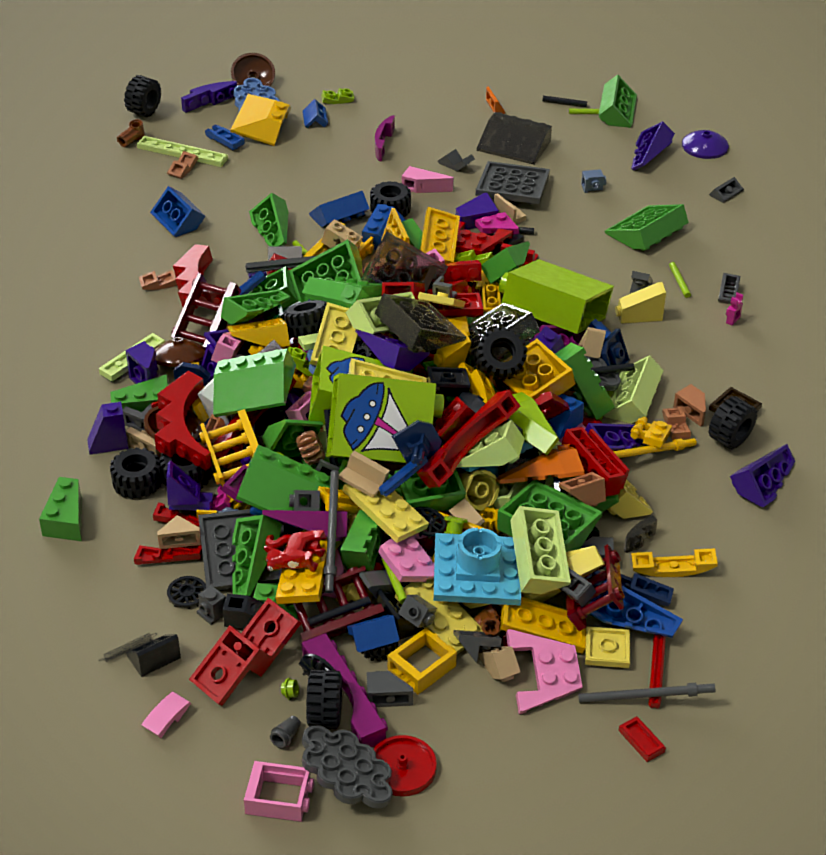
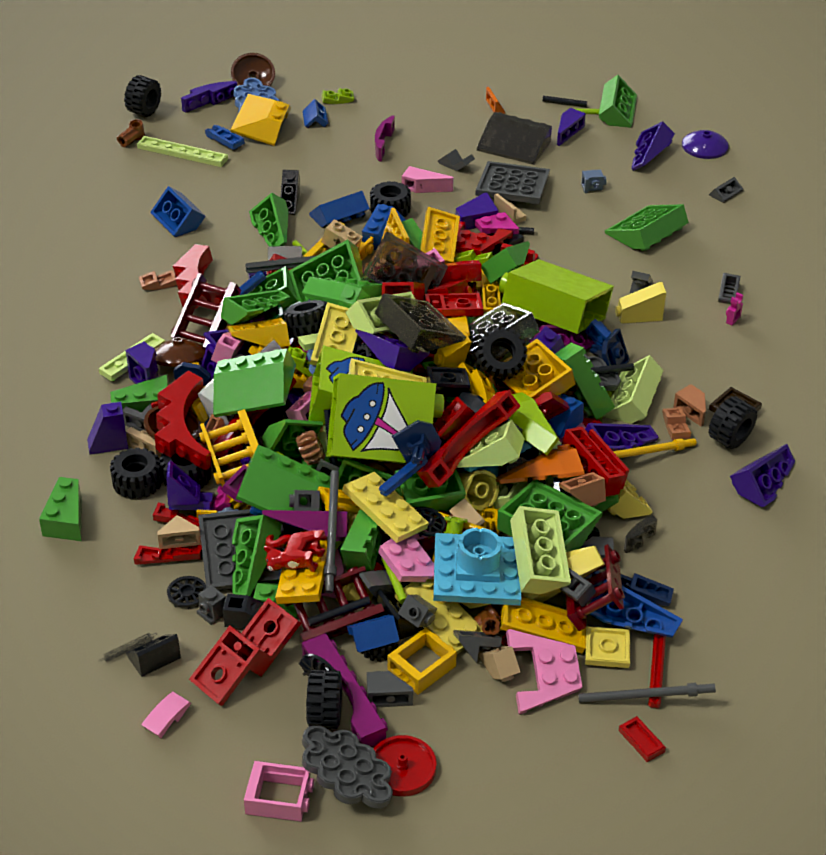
nougat slope [167,151,199,179] -> none
dark grey cone [270,716,301,748] -> none
lime plate [281,678,299,700] -> none
tan panel [339,451,390,498] -> none
light yellow plate [418,292,466,308] -> none
dark grey panel [432,276,457,298] -> none
tan slope [578,327,606,359] -> none
yellow plate [630,417,672,448] -> none
yellow slope [631,548,718,577] -> none
lime bar [669,262,691,298] -> none
none -> black slope [280,170,300,215]
none -> dark purple slope [557,108,586,146]

